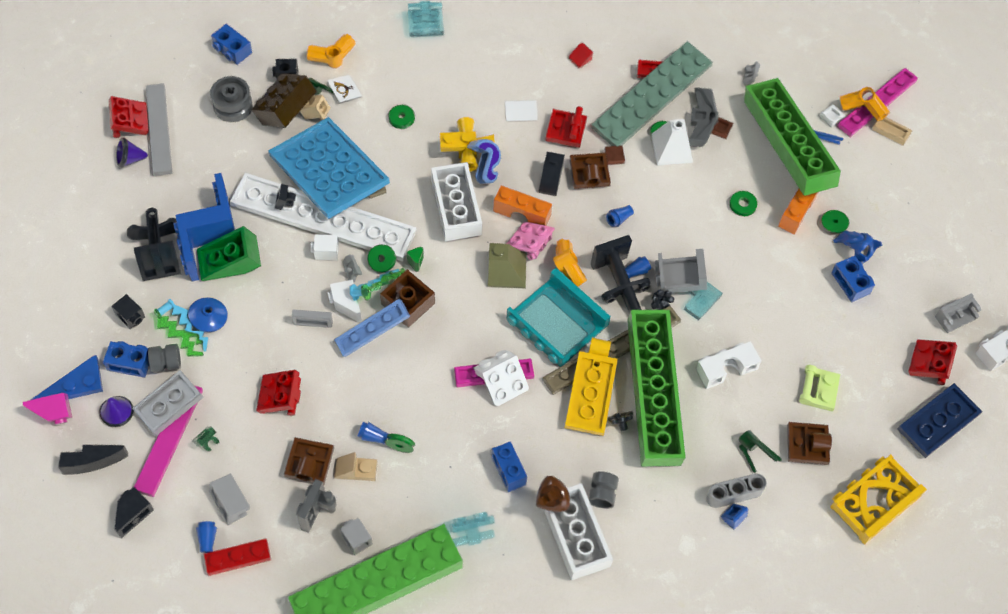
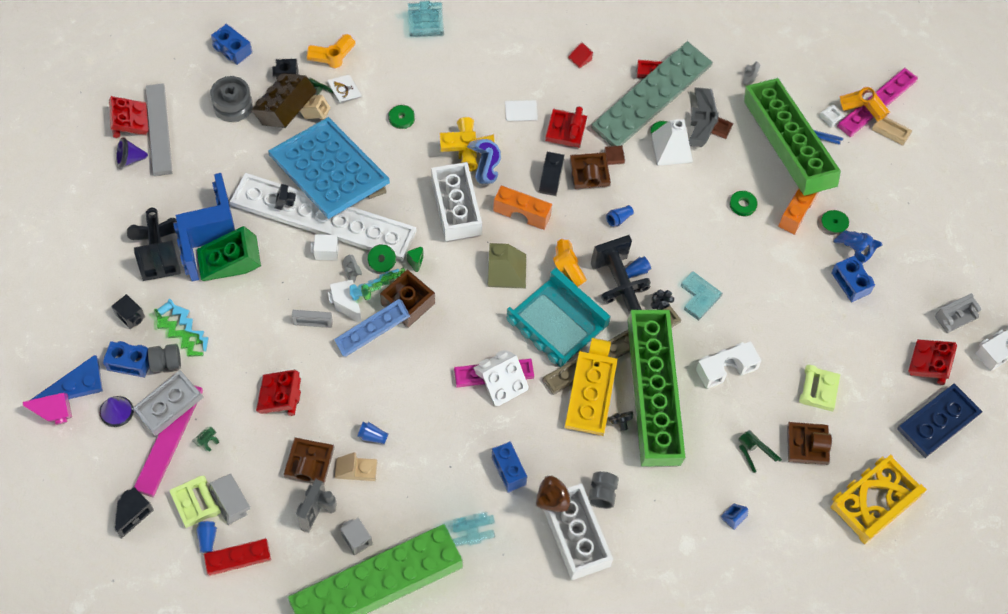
black slope [58,445,128,475] -> none
blue dish [188,297,228,332] -> none
green piece [385,433,415,453] -> none
bright pink hinge [507,221,555,260] -> none
light grey panel [655,249,707,293] -> none
light grey beam [707,473,767,508] -> none
none -> yellowish green plate [169,476,221,528]

